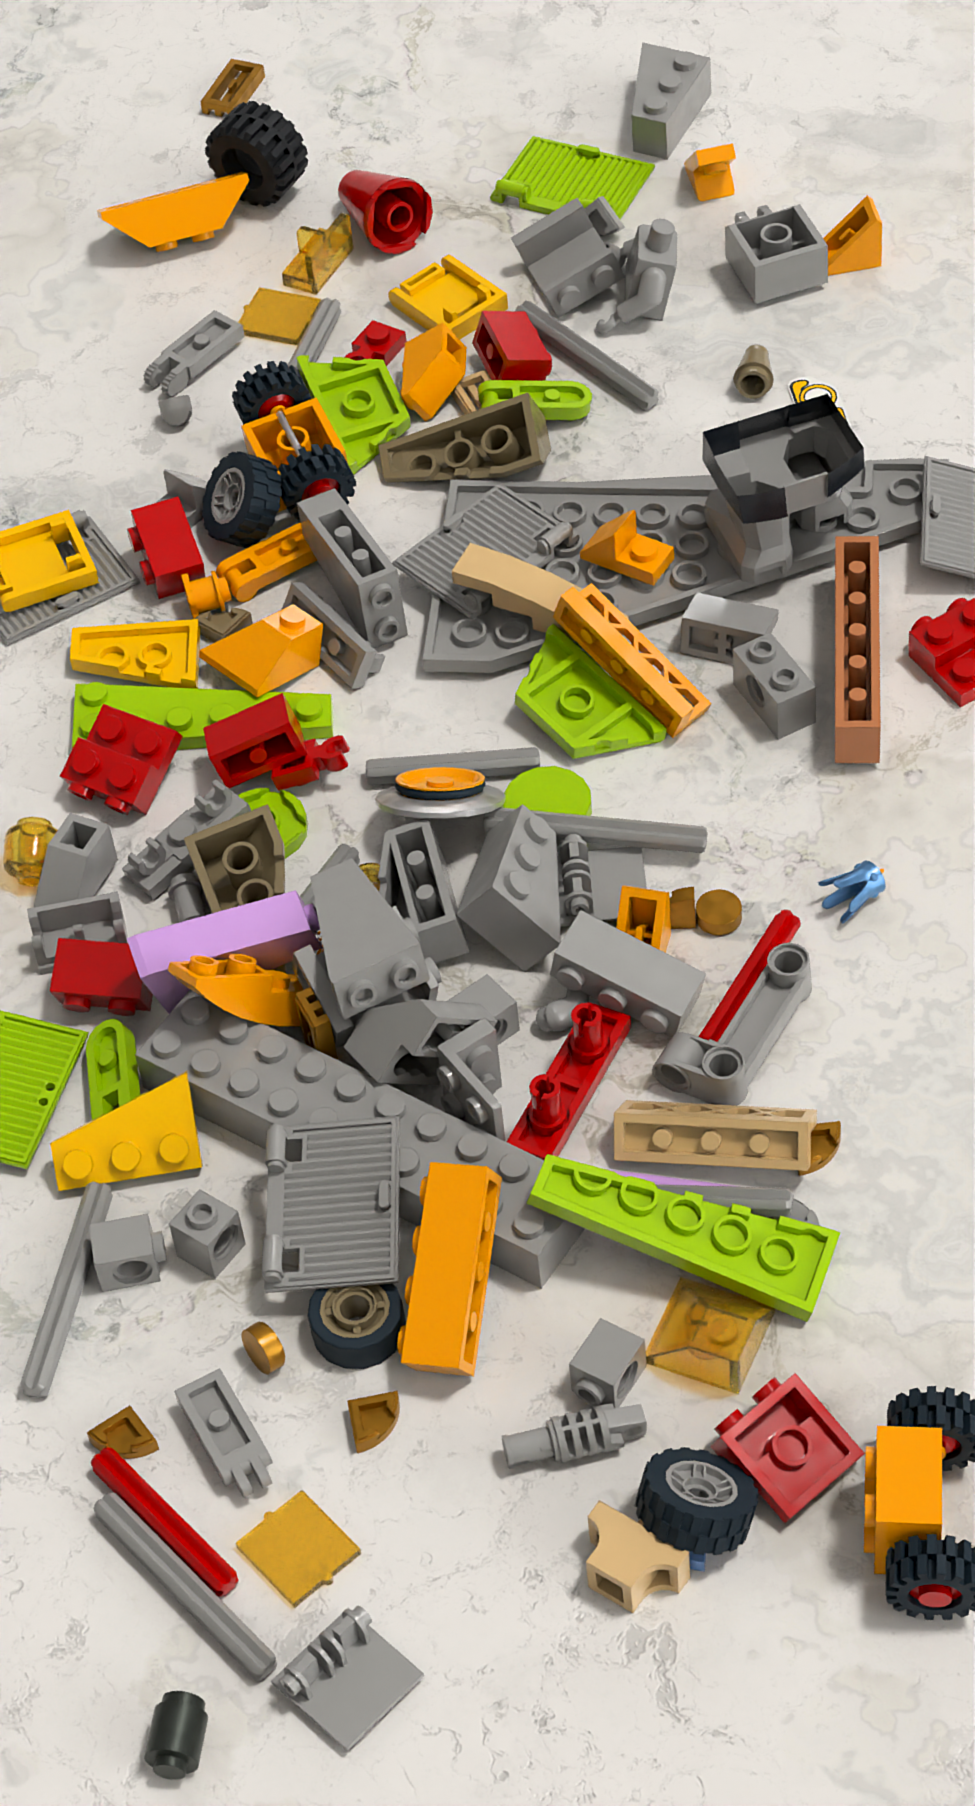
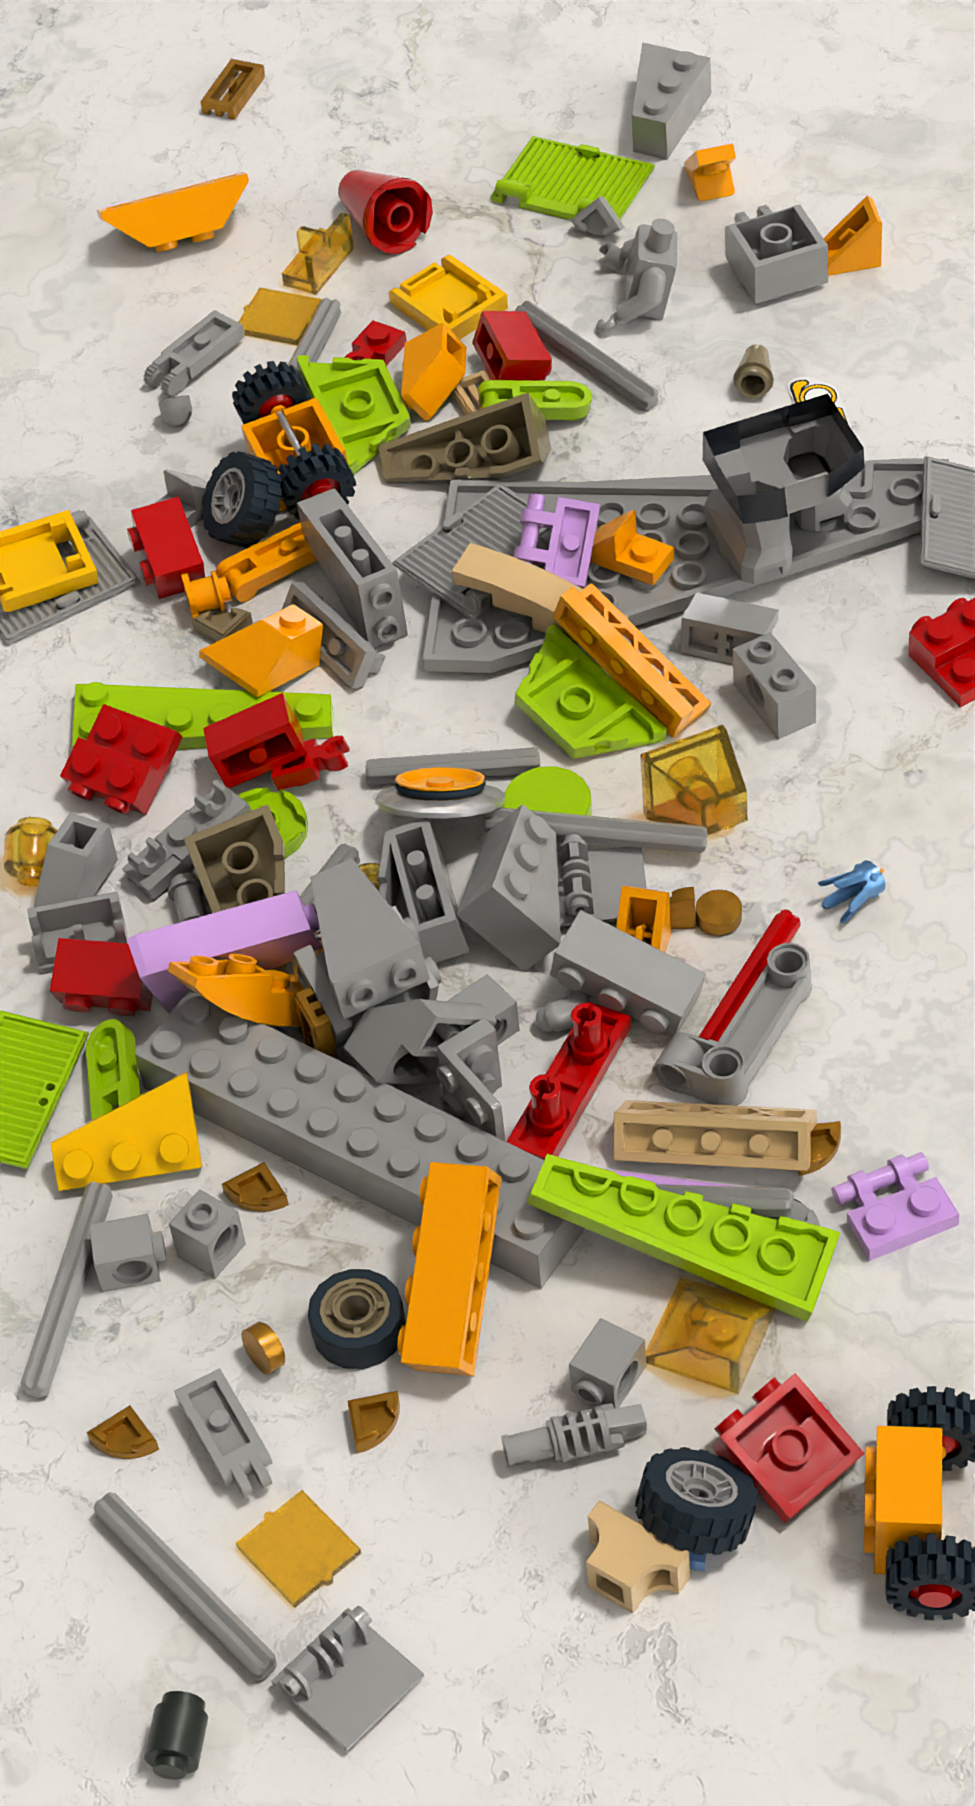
yellow wing [70,619,200,688] -> none
red axle [91,1447,239,1597] -> none
black tyre [205,101,308,207] -> none
light grey window [262,1116,400,1293] -> none
light grey panel [511,198,625,318] -> none
nougat brick [835,536,881,763] -> none
none -> pearl gold tile [222,1162,289,1212]
none -> lavender plate [513,493,600,589]
none -> clear yellow slope [640,725,748,835]
none -> lavender plate [831,1152,959,1261]

